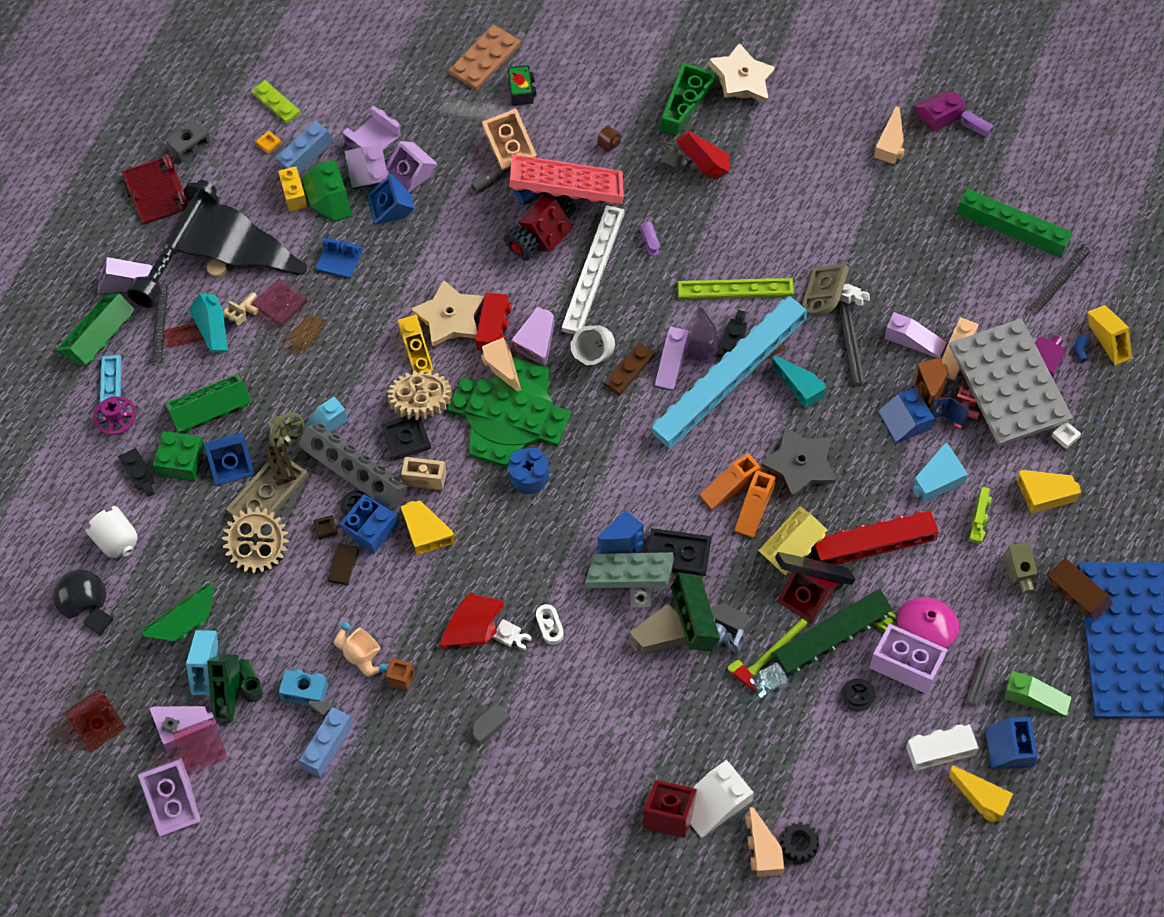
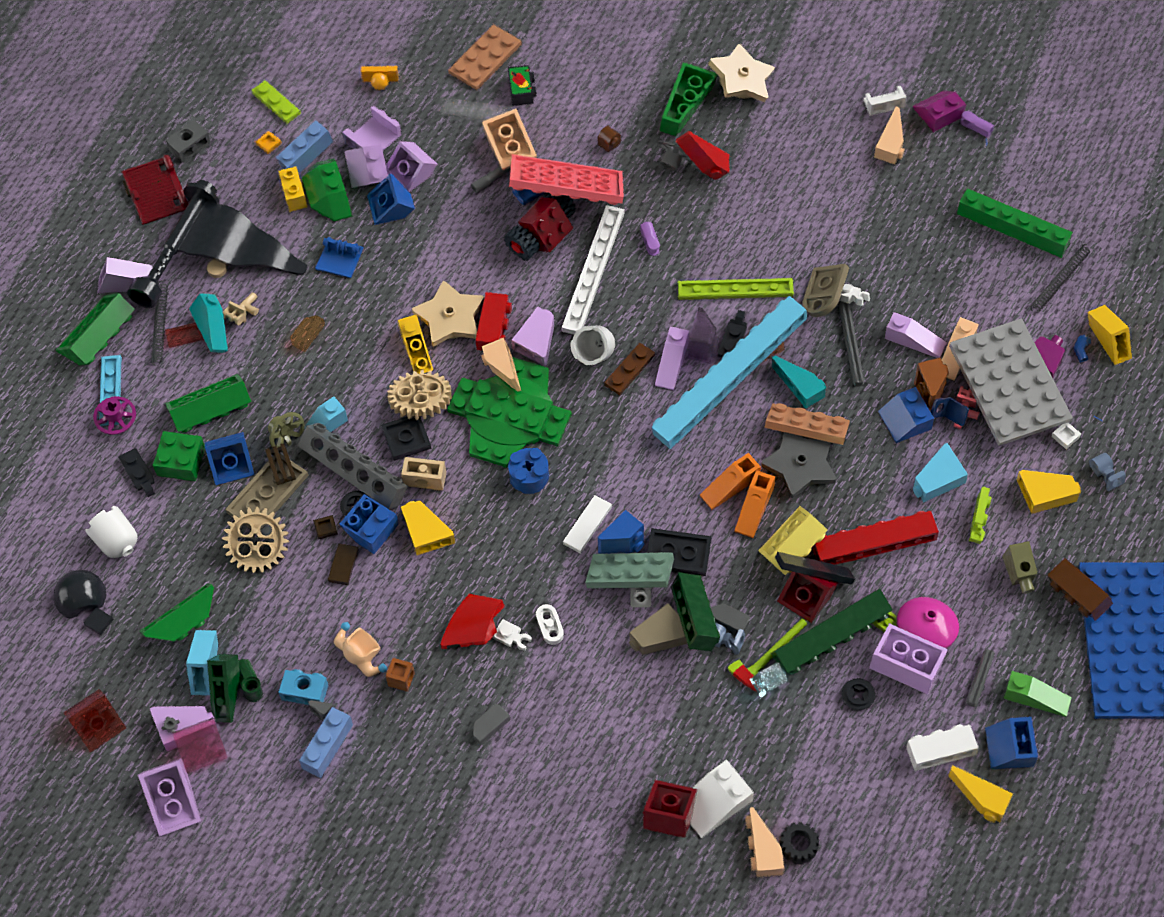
clear pink plate [253,278,308,327] -> none
none -> light orange tile [361,66,399,90]
none -> white tile [563,495,612,554]
none -> nougat plate [765,403,850,445]
none -> white hinge [864,86,906,115]
none -> sand blue leg [1089,453,1126,491]

